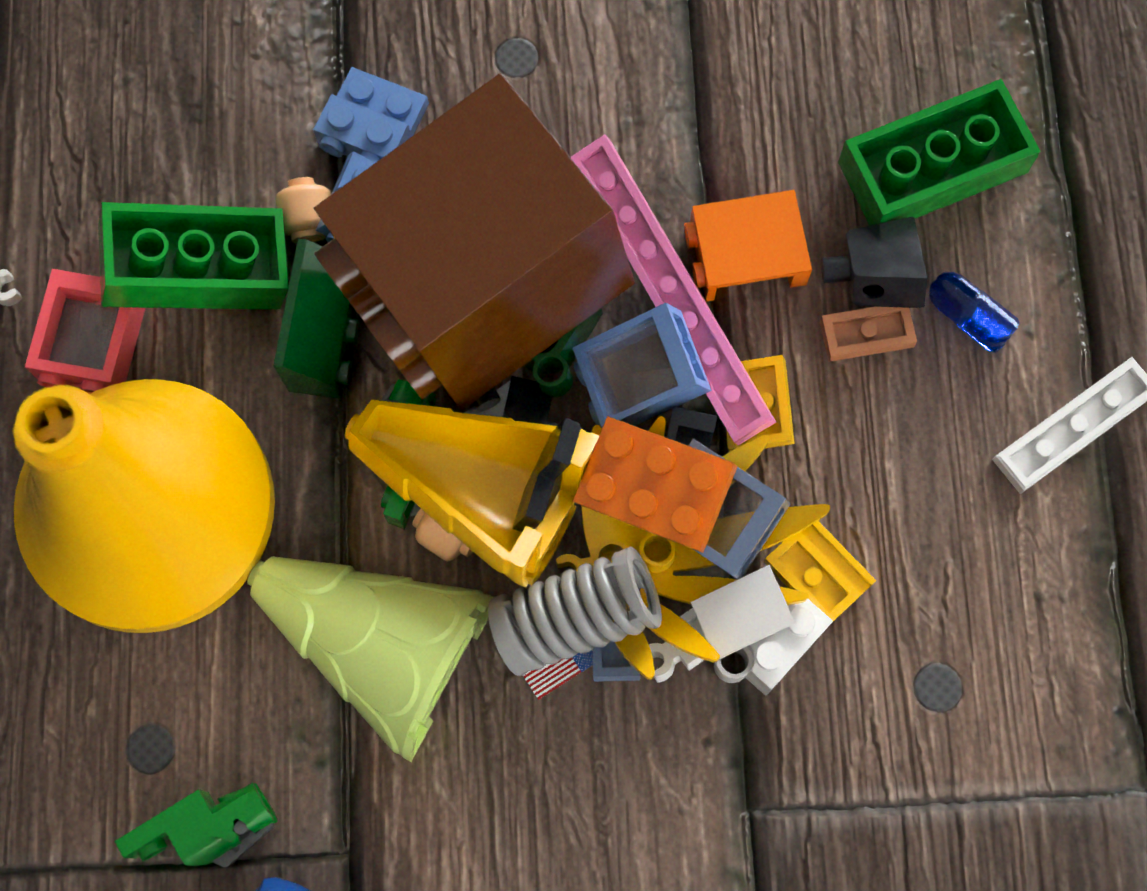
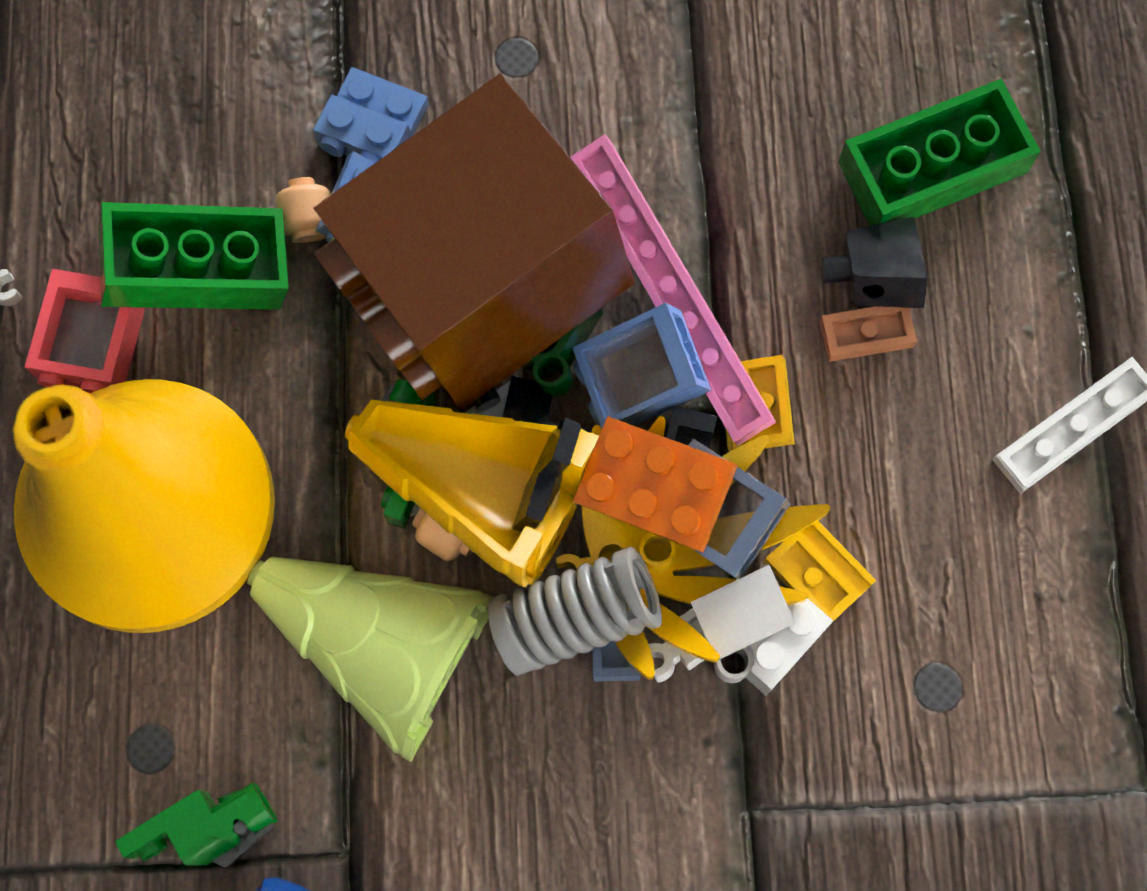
dark green slope [273,238,360,399] -> none
sticker [523,649,593,700] -> none
orange panel [684,190,812,302] -> none
clear blue arm [929,272,1020,353] -> none

